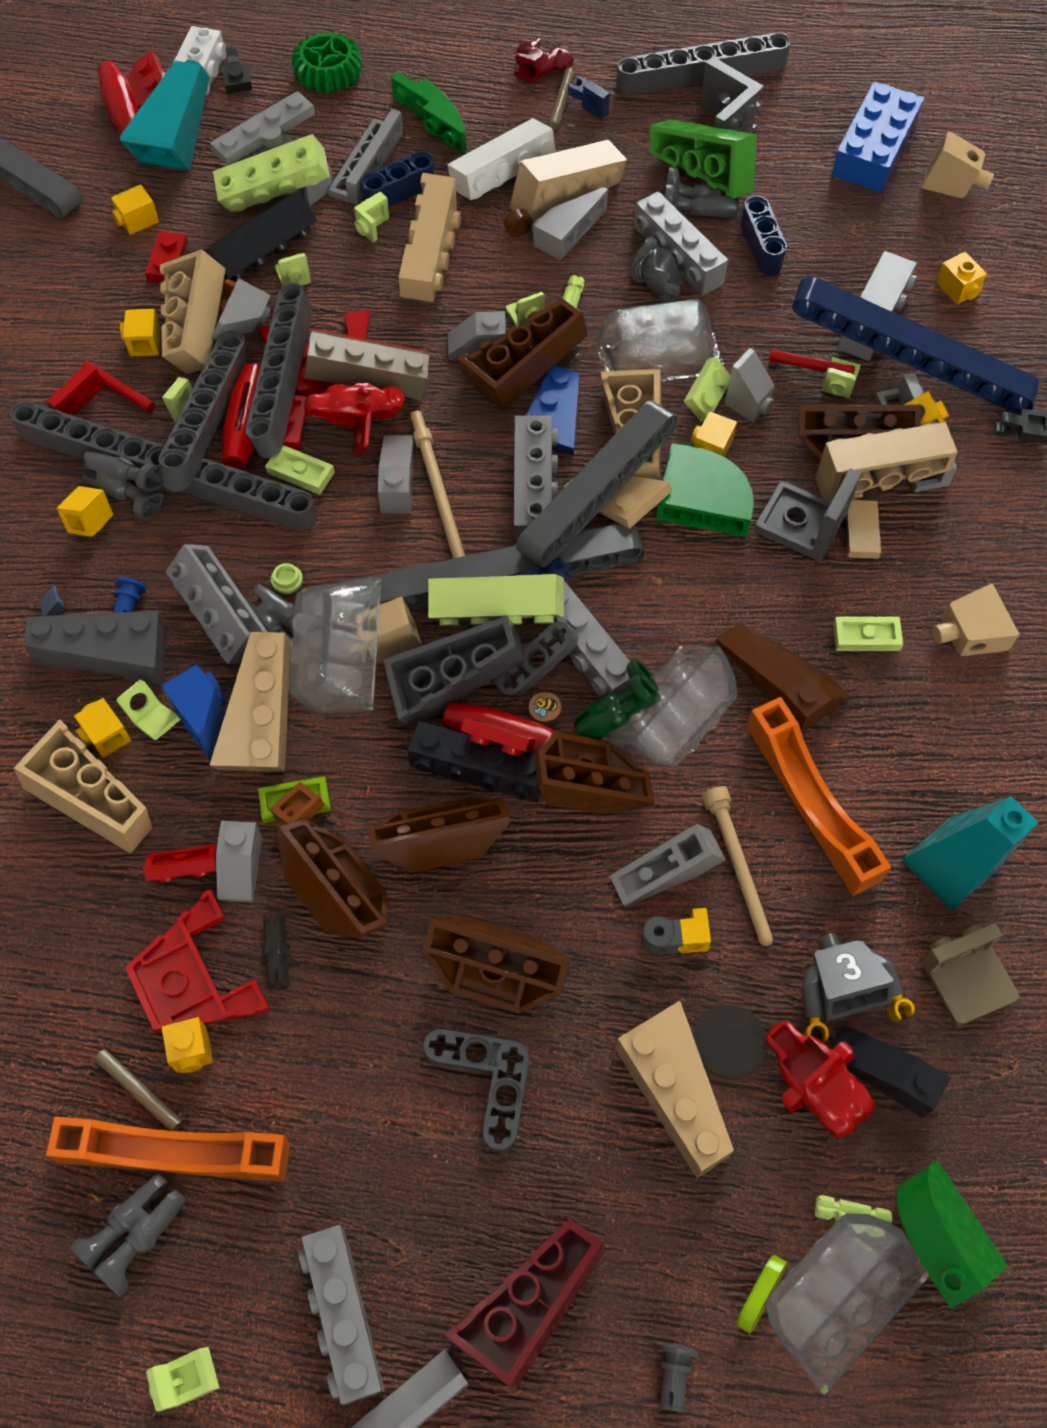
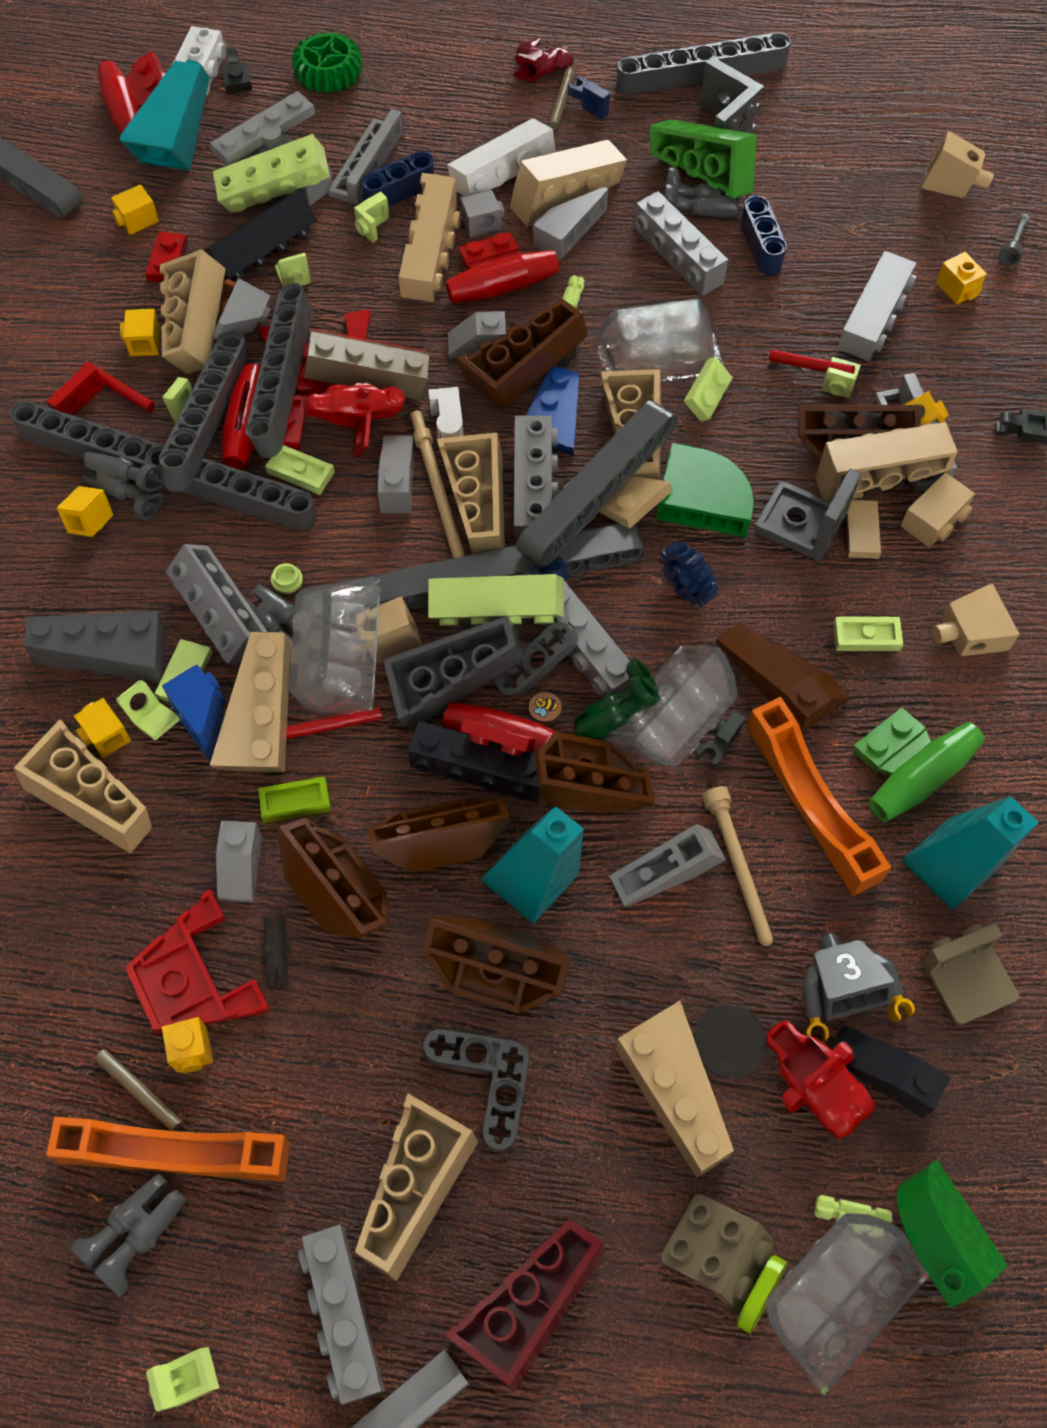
sand blue piece [39,586,65,616] -> none
blue pin [113,577,147,613] -> none
red plate [143,844,217,882] -> none
dark orange bracket [269,782,325,830] -> none
green slope [391,72,466,154] -> none
reddish brown tile [503,209,532,237] -> none
yellowish green bracket [506,292,545,327] -> none
dark grey hair [630,237,684,303] -> none
leg [642,908,711,955] -> none
dark grey pin [658,1343,699,1412] -> none
yellow brick [690,411,737,457] -> none
light grey slope [725,348,775,423] -> none
dark blue beam [792,277,1039,414] -> none
brick [831,81,924,193] -> none
none -> yellowish green tile [155,639,212,703]
none -> red bar [286,706,382,740]
none -> tan wedge [355,1094,478,1281]
none -> white leg [428,387,463,438]
none -> tan wedge [437,432,505,554]
none -> red plate [445,232,559,303]
none -> light grey brick [461,190,504,238]
none -> teal slope [481,806,584,924]
none -> dark blue gear [659,541,719,607]
none -> dark tan bracket [661,1194,775,1312]
none -> pearl dark grey plate [695,711,745,770]
none -> bright green plate [853,707,985,823]
none -> tan piece [901,472,975,548]
none -> dark grey hinge [999,213,1030,266]

